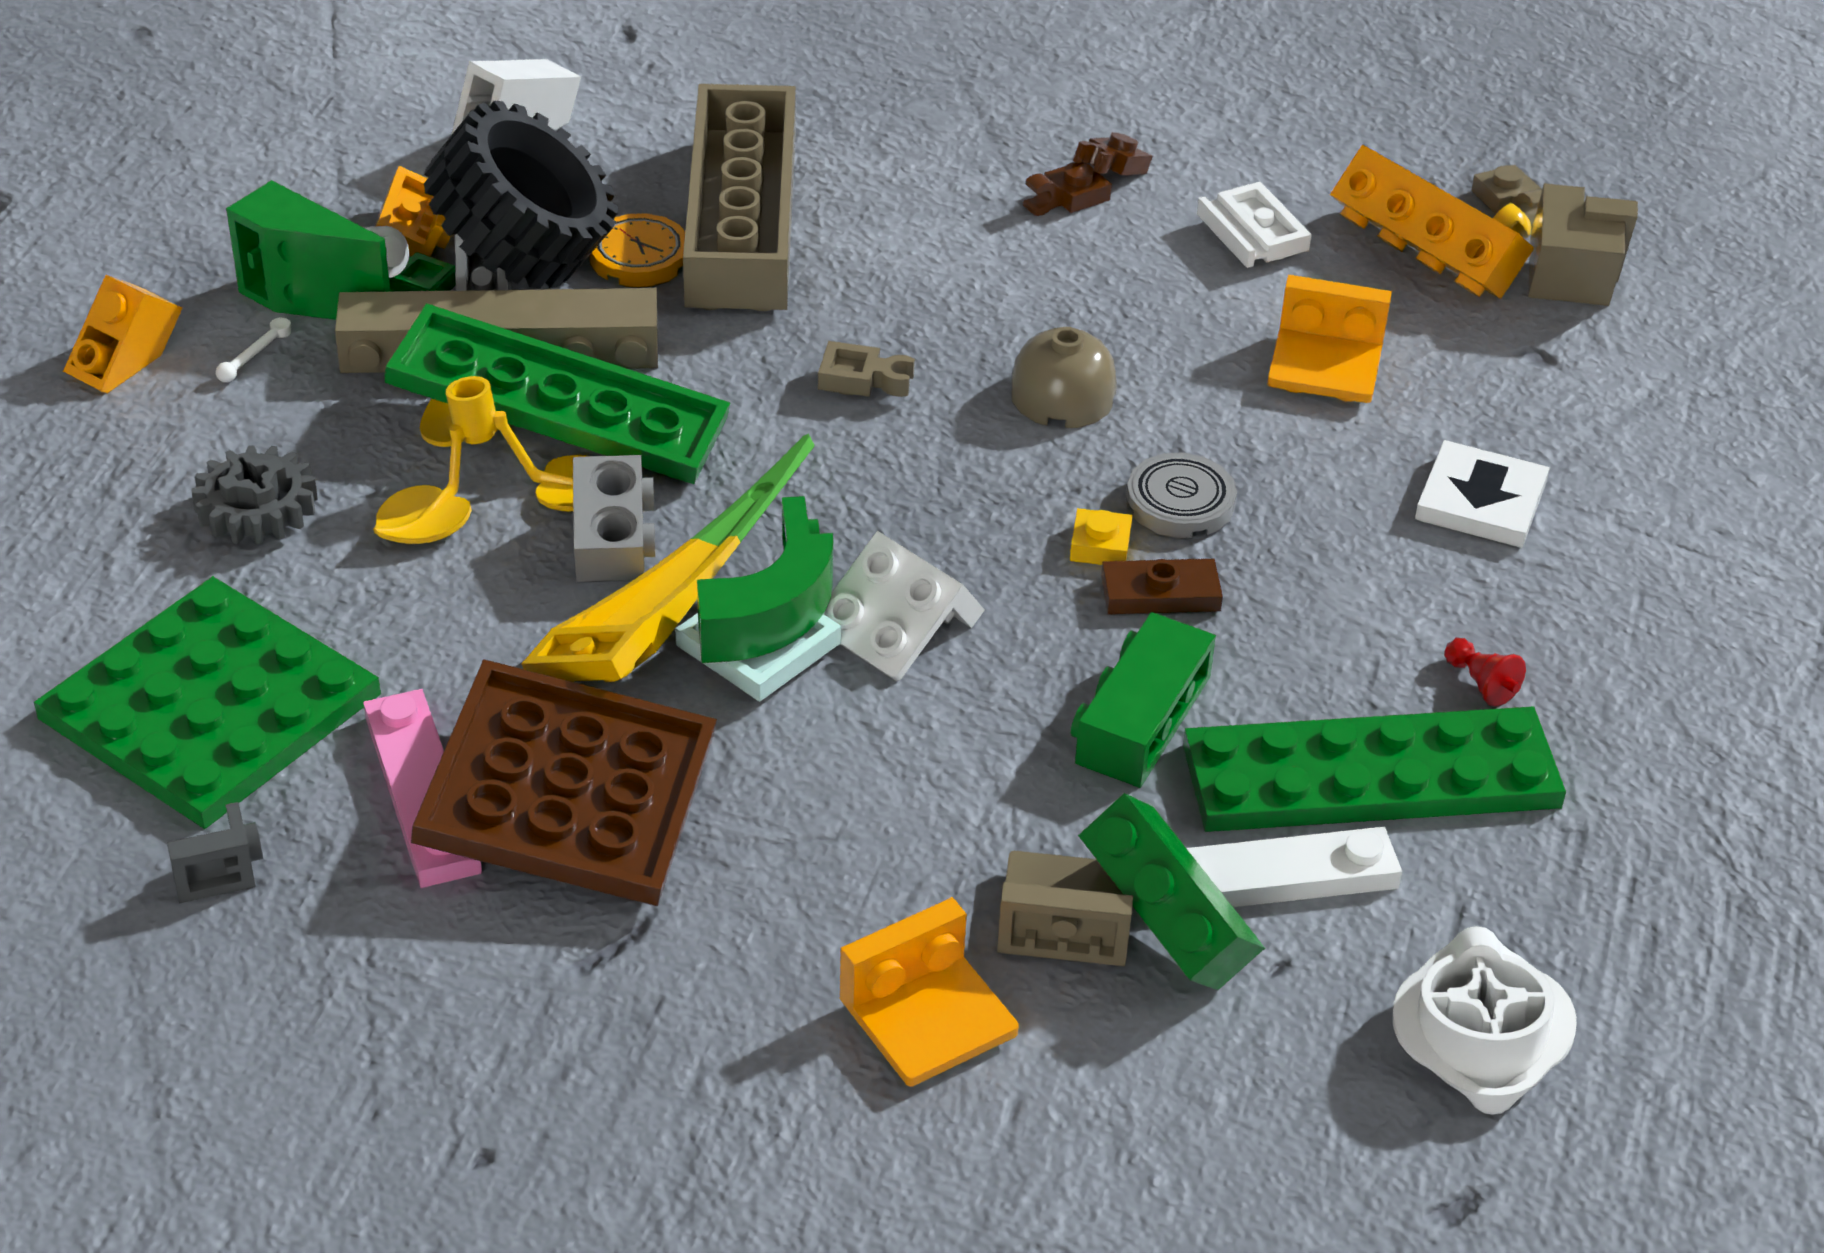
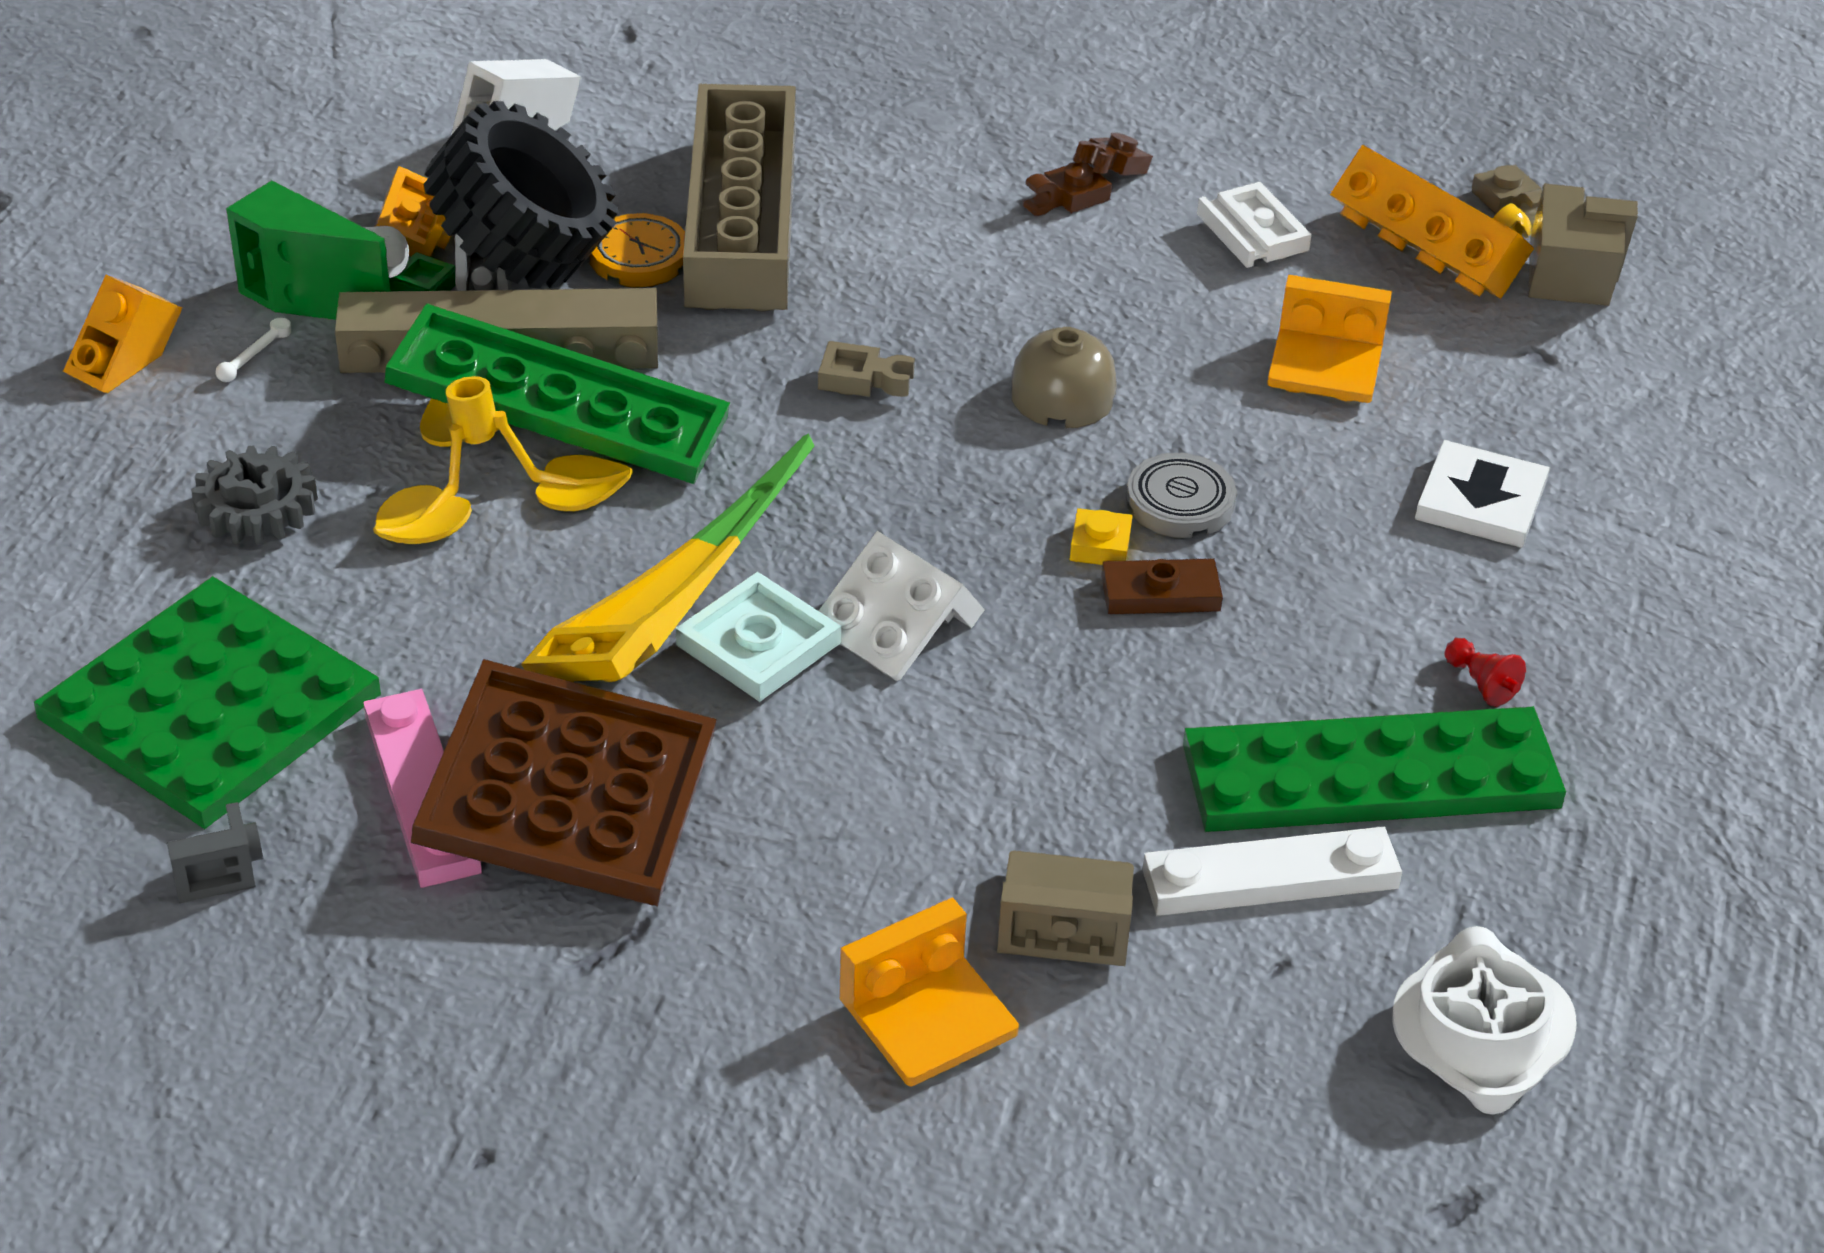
light grey brick [573,455,655,582] -> none
green arch [697,496,833,663] -> none
green brick [1070,612,1216,788] -> none
green brick [1078,793,1265,990] -> none

